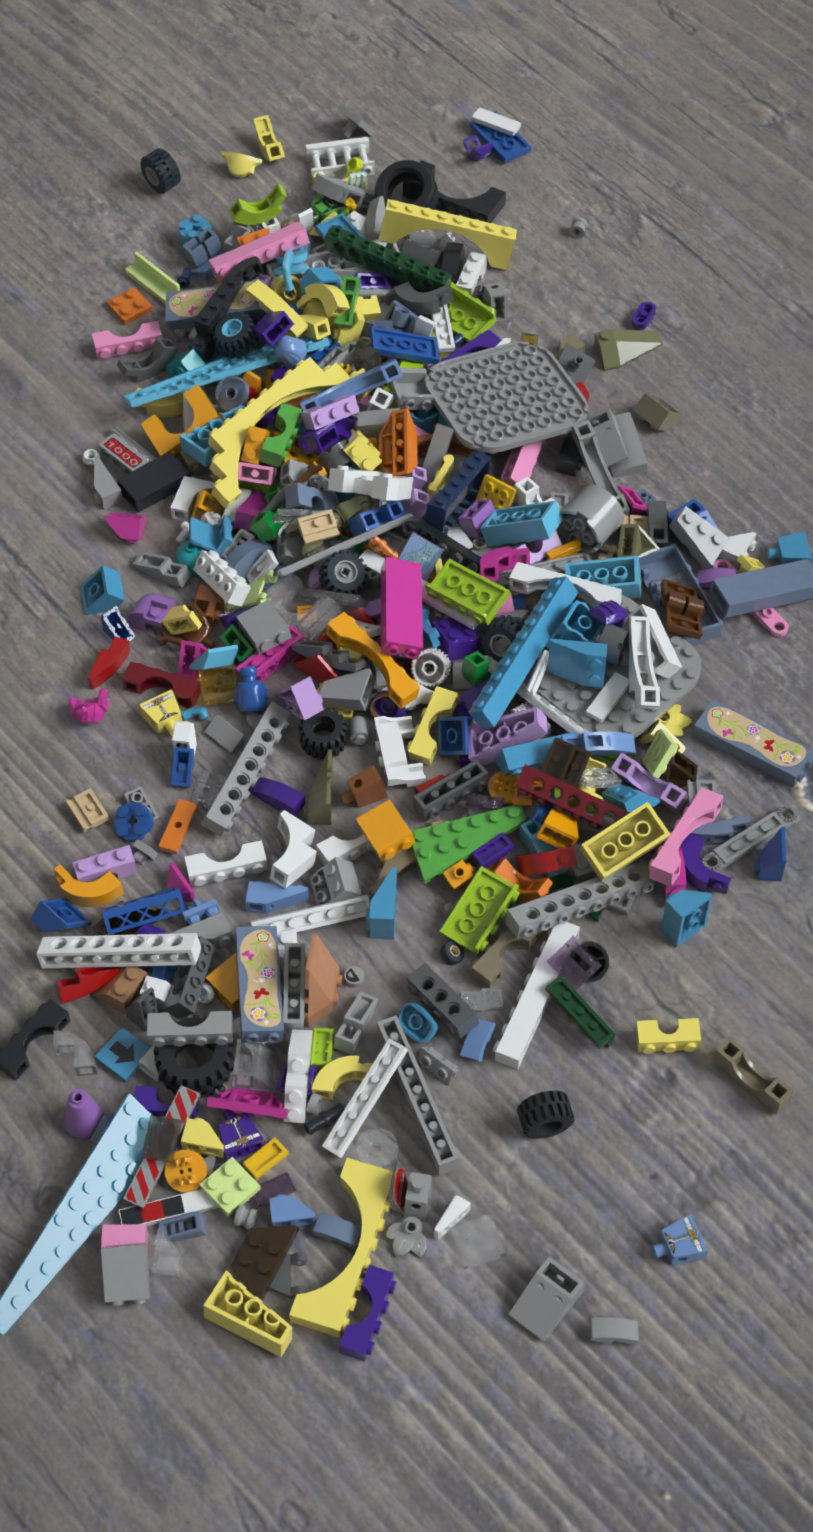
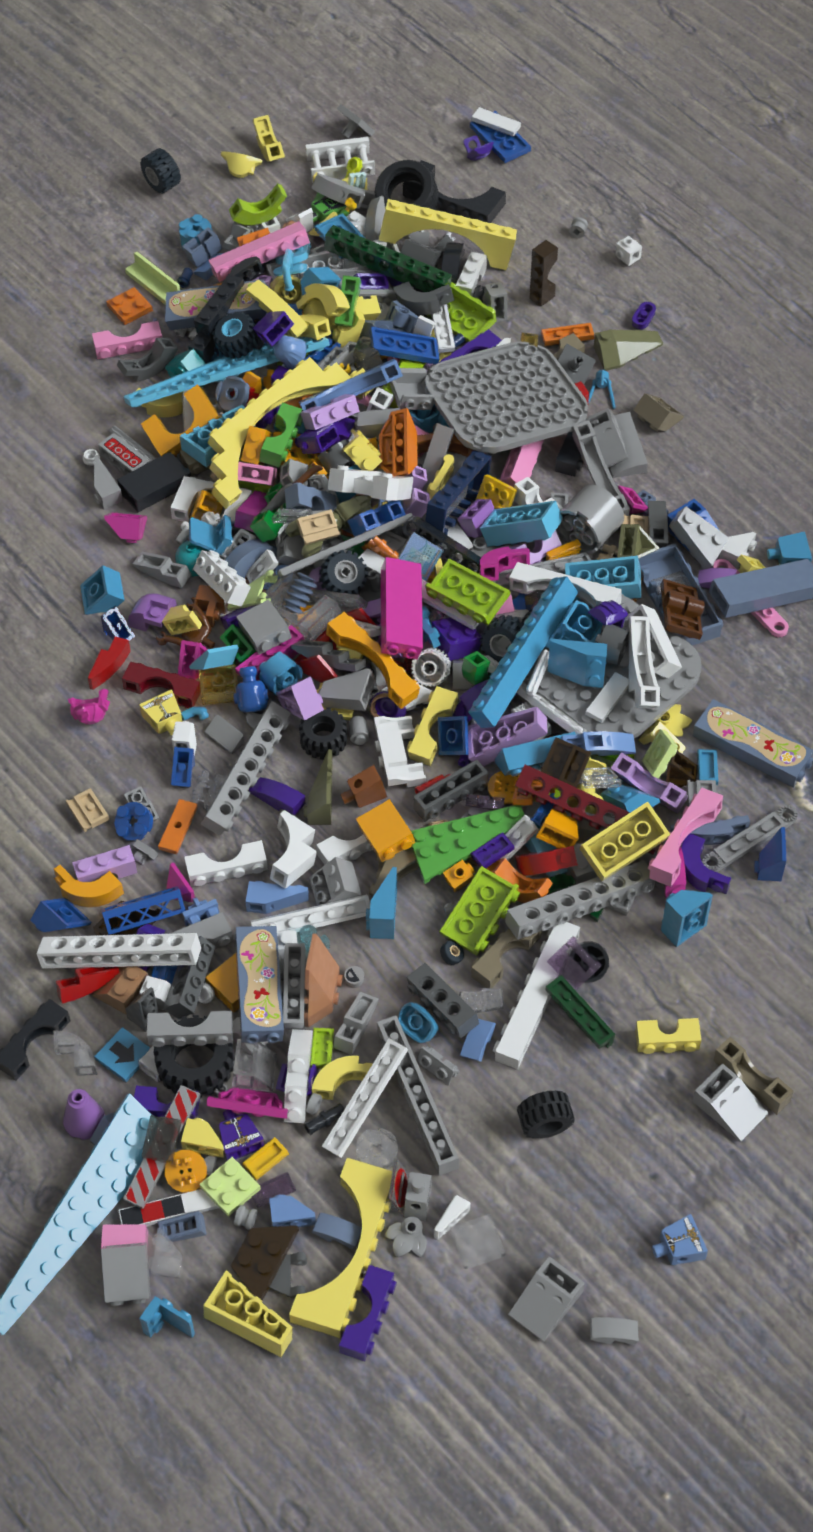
none -> dark azure bracket [140,1296,195,1338]
none -> dark azure brick [259,651,303,696]
none -> sand blue piece [283,572,317,614]
none -> clear light blue leg [299,925,330,953]
none -> white tile [500,815,539,861]
none -> dark brown arch [529,240,558,307]
none -> orange plate [541,323,594,346]
none -> dark azure plant [588,370,616,409]
none -> white brick [615,236,642,266]
none -> slope [692,1063,768,1142]
none -> dark azure tile [697,749,718,785]

